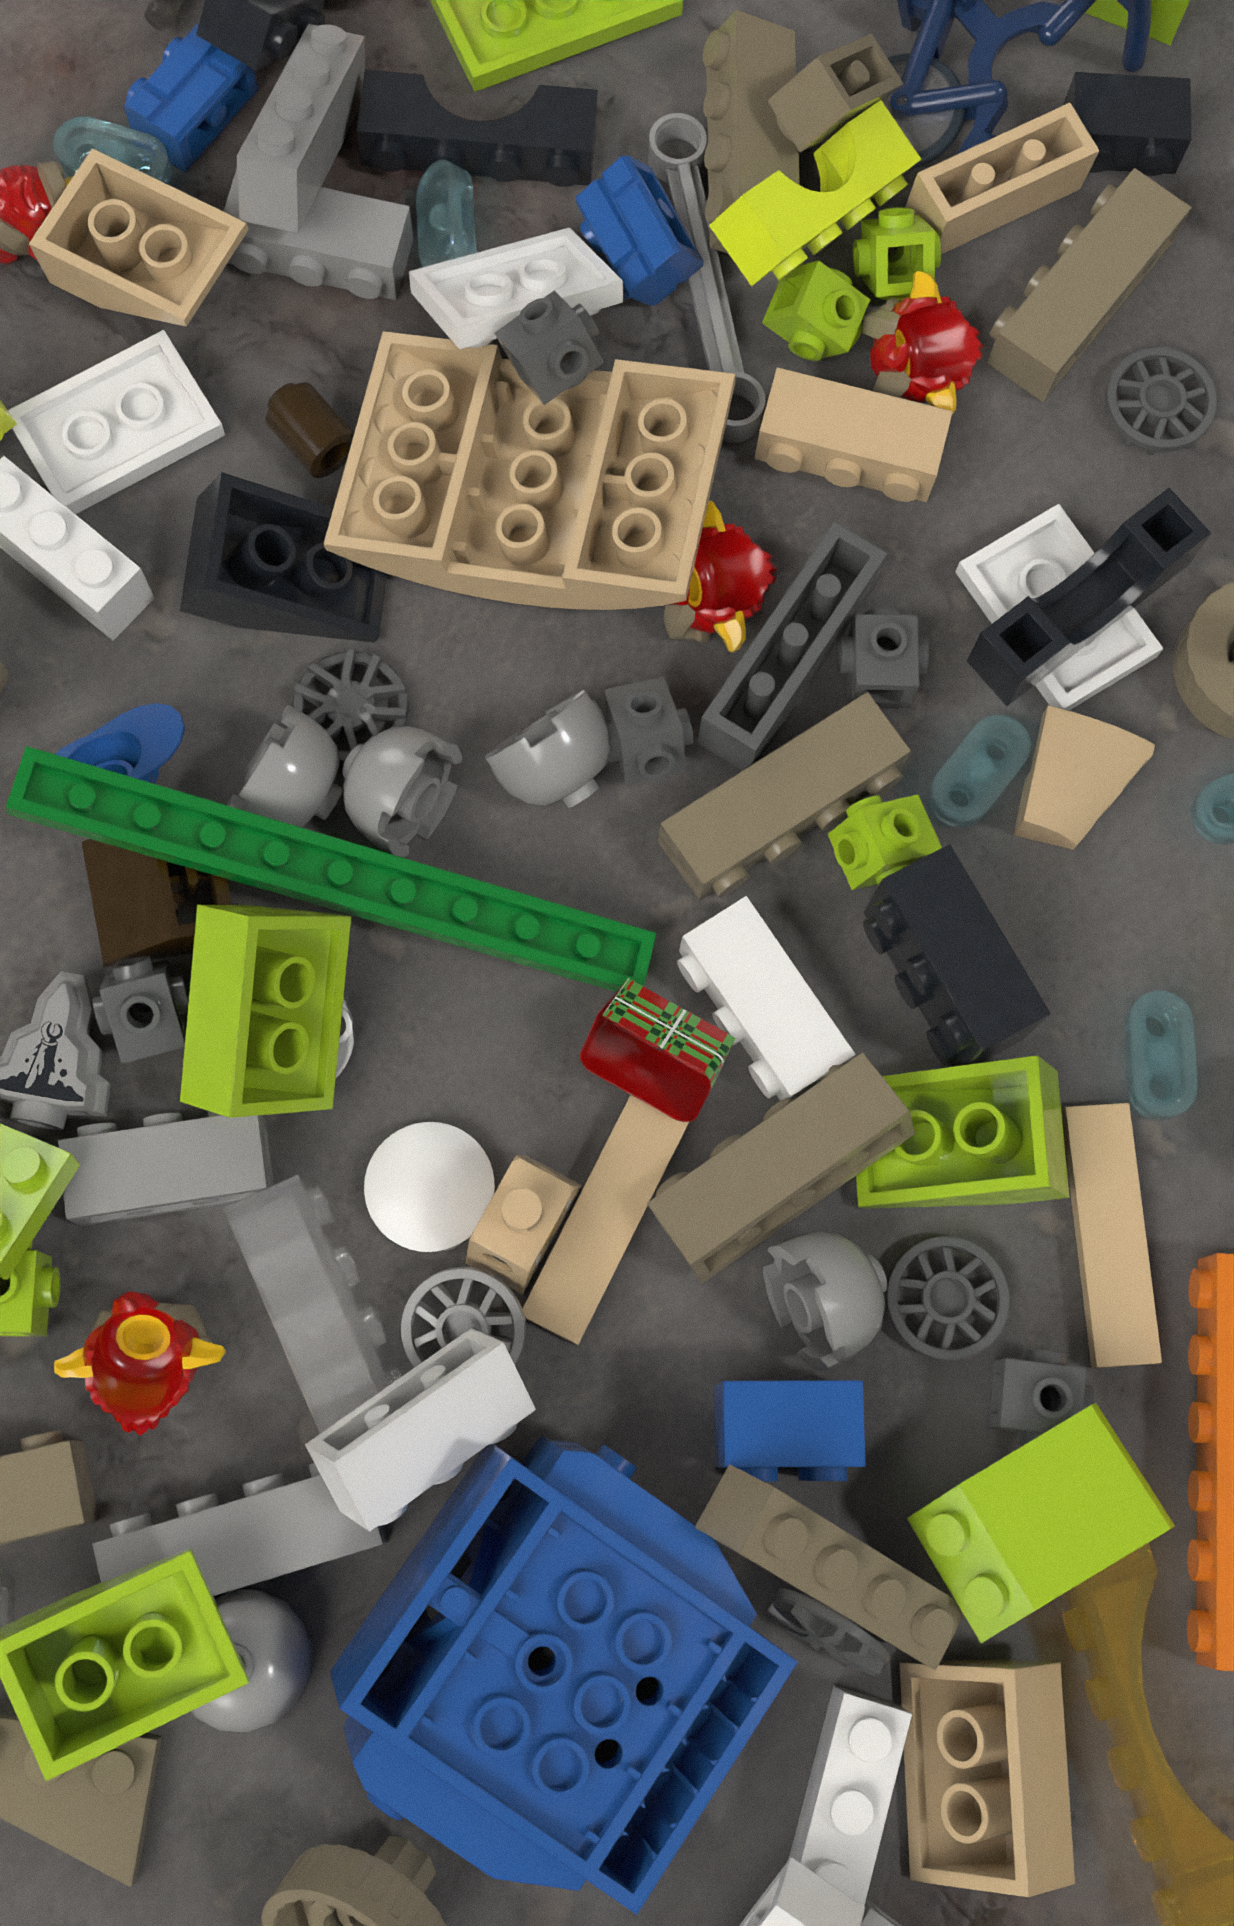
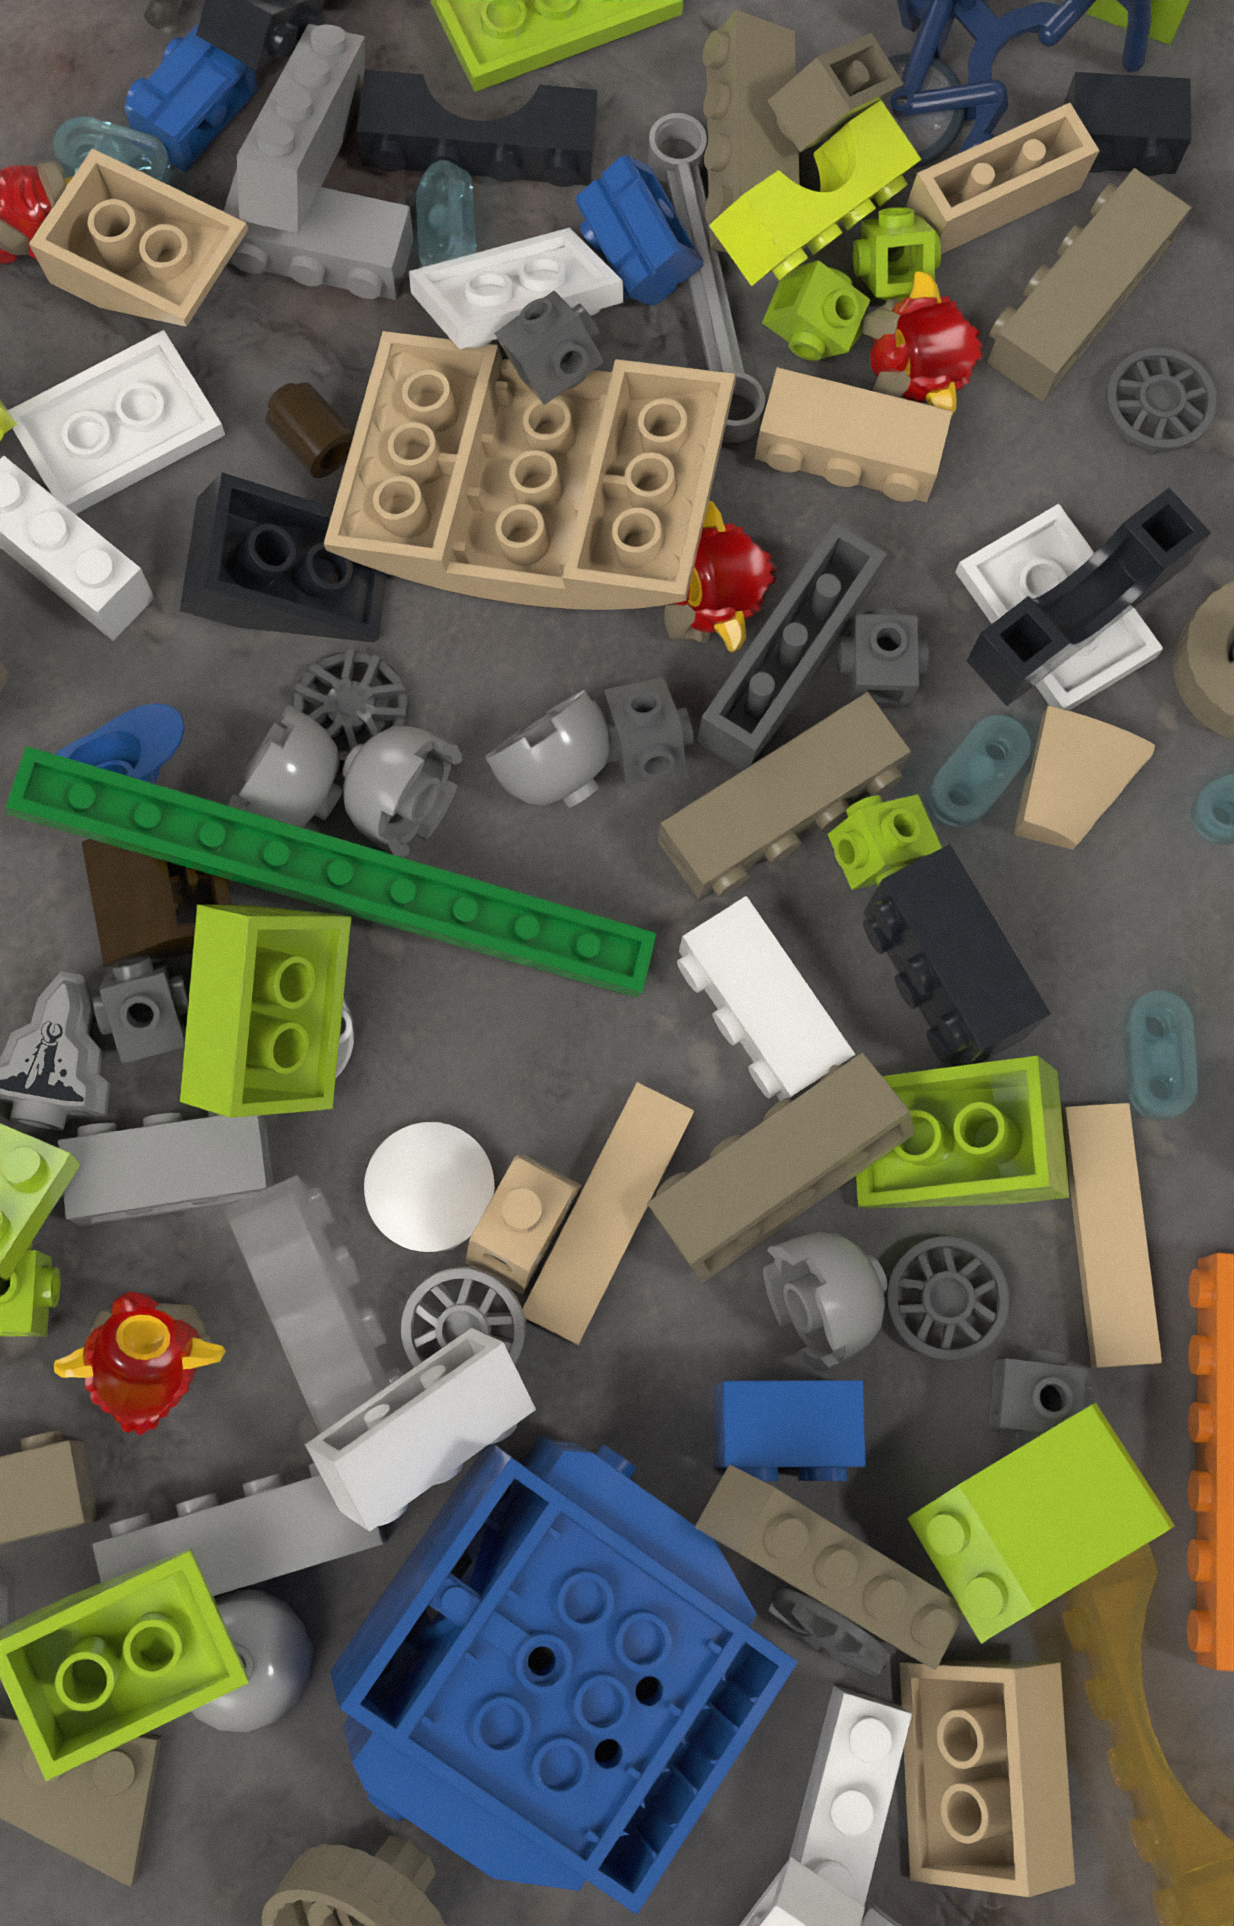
piece [580,978,736,1122] -> none

